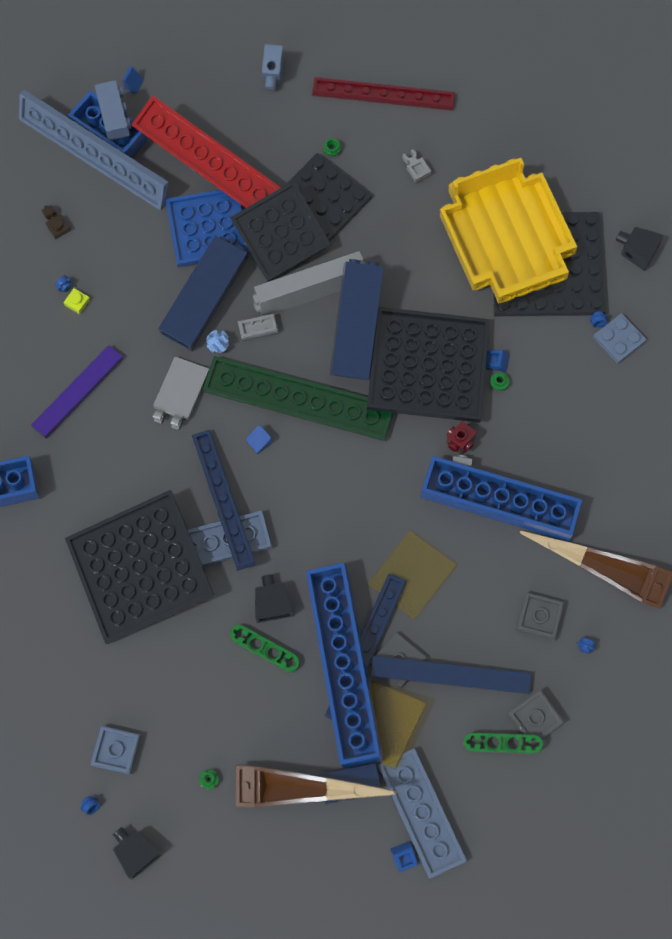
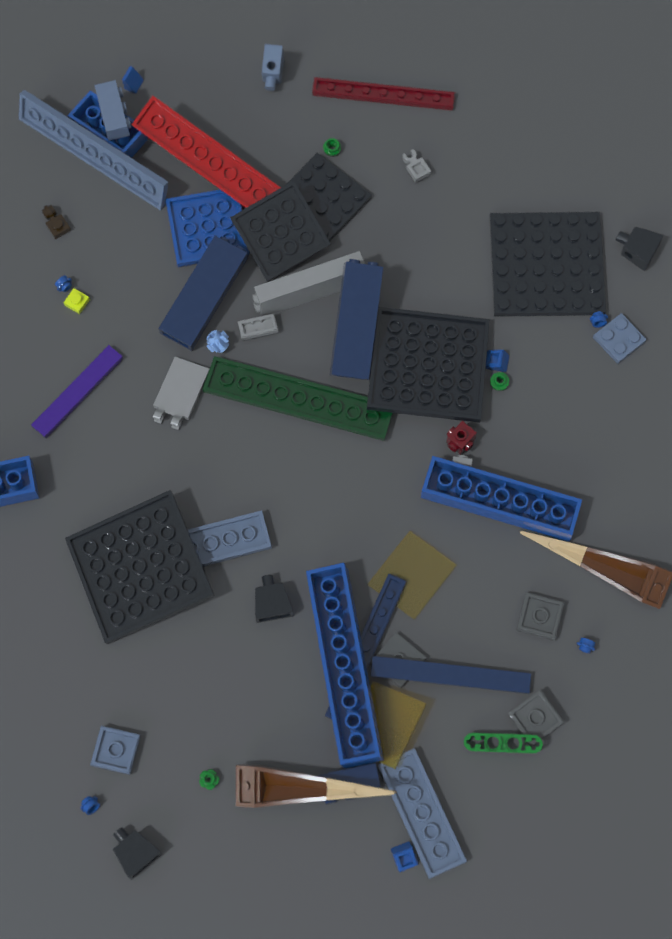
dark blue tile [192,430,256,571] -> none
green beam [230,625,299,673] -> none
blue slope [245,425,272,454] -> none
yellow panel [440,158,577,303] -> none

